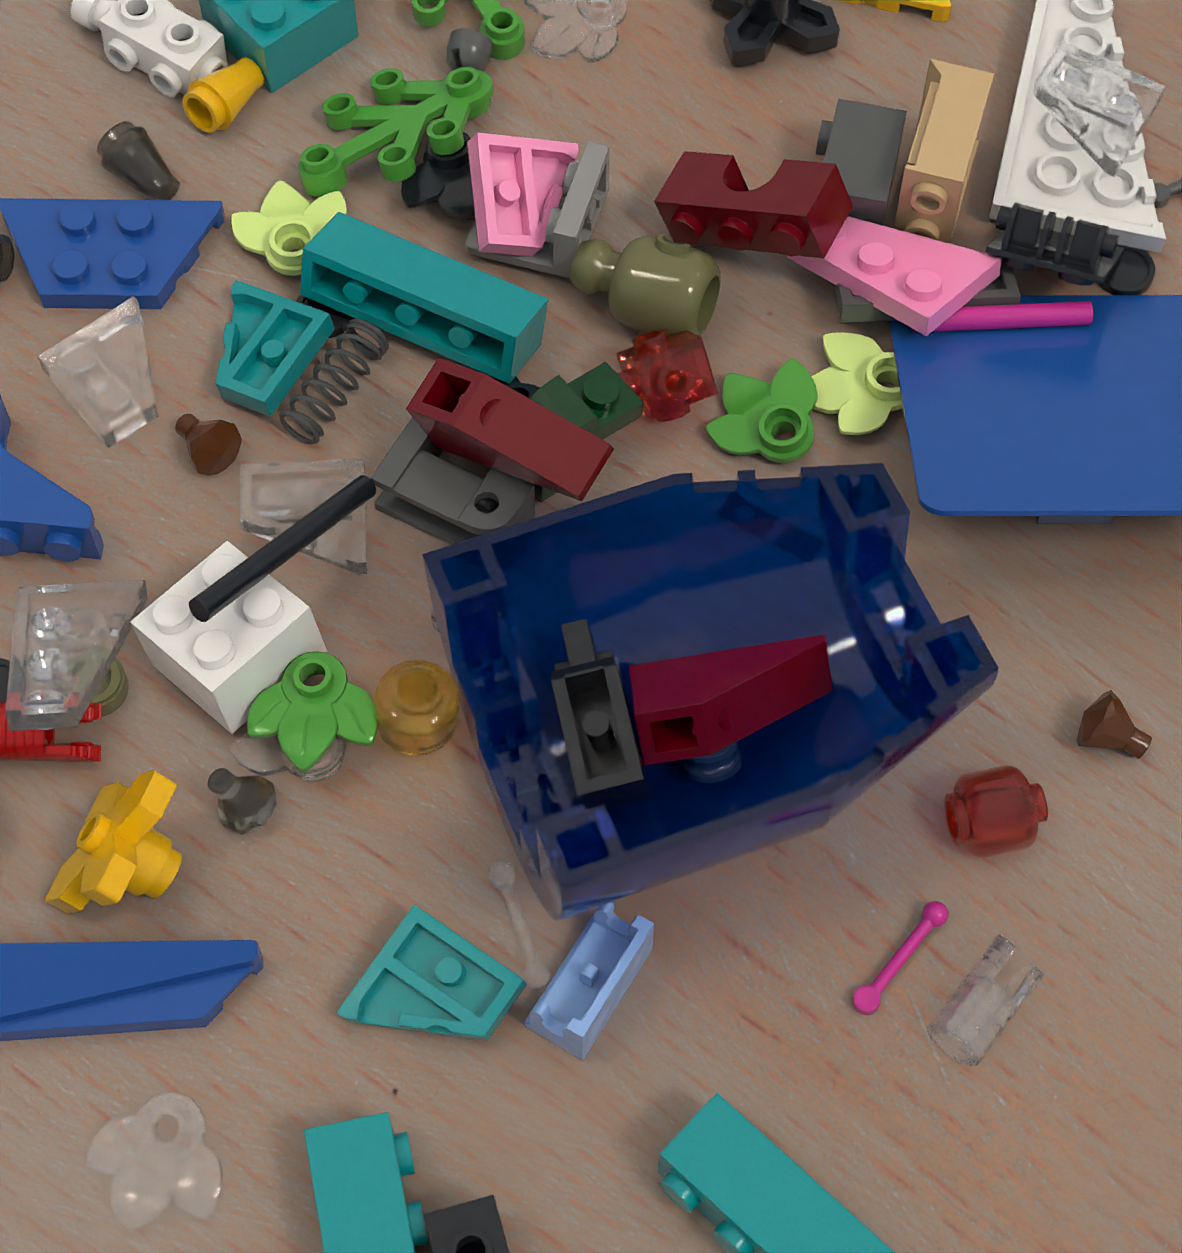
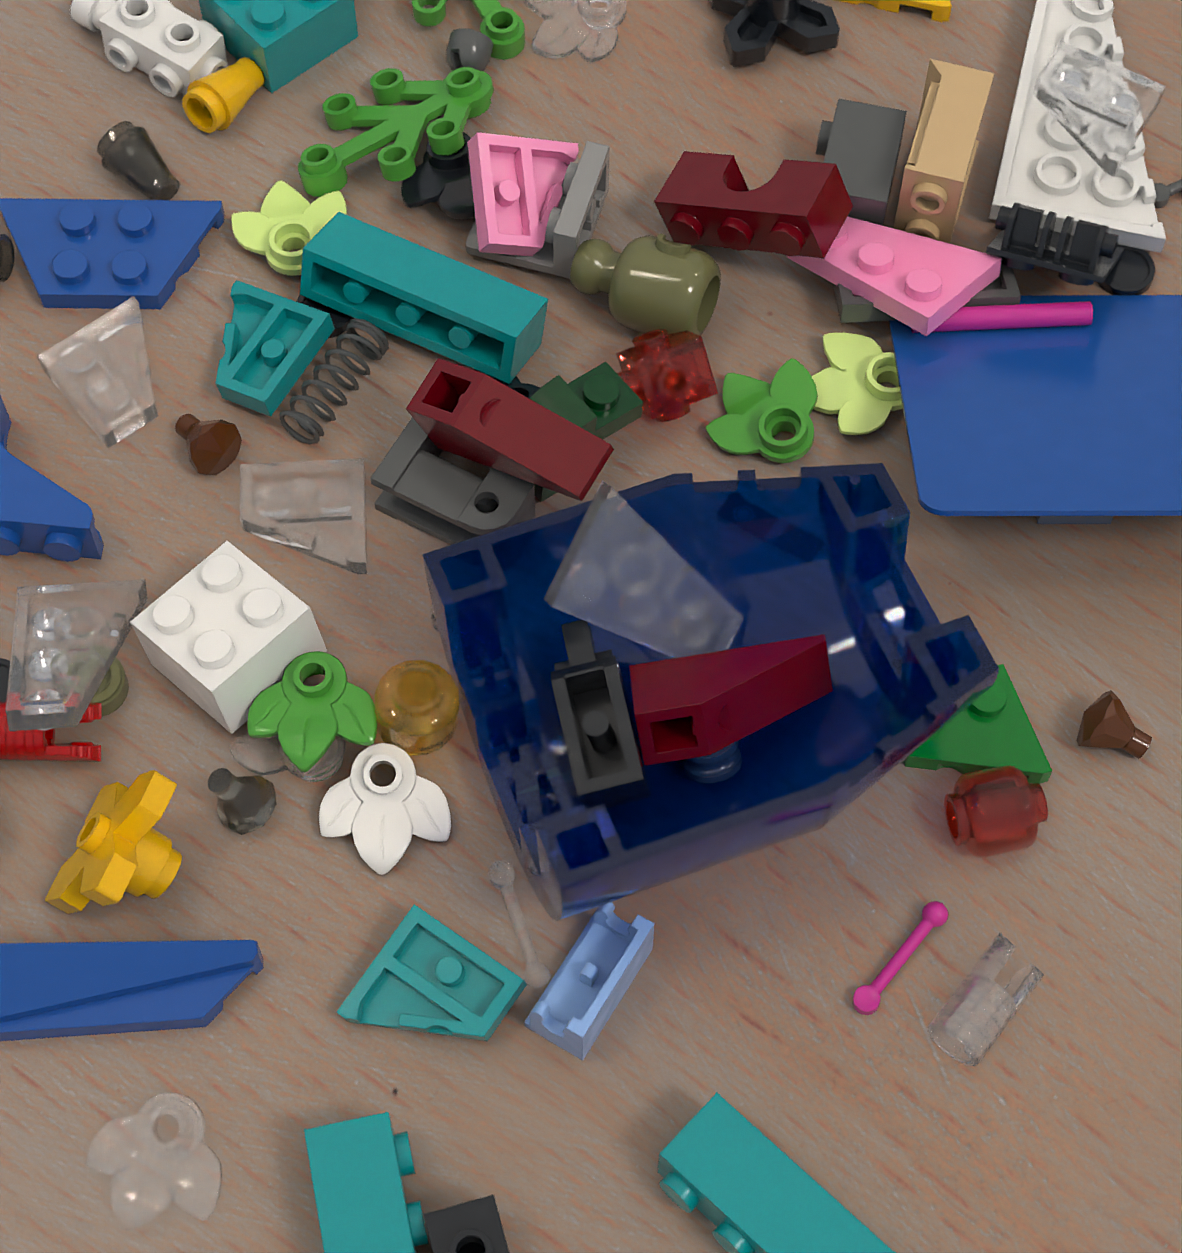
black bar [189,475,376,622] -> none
none -> white plate [319,743,451,875]
none -> clear wing [544,480,744,658]
none -> green wing [881,664,1052,784]

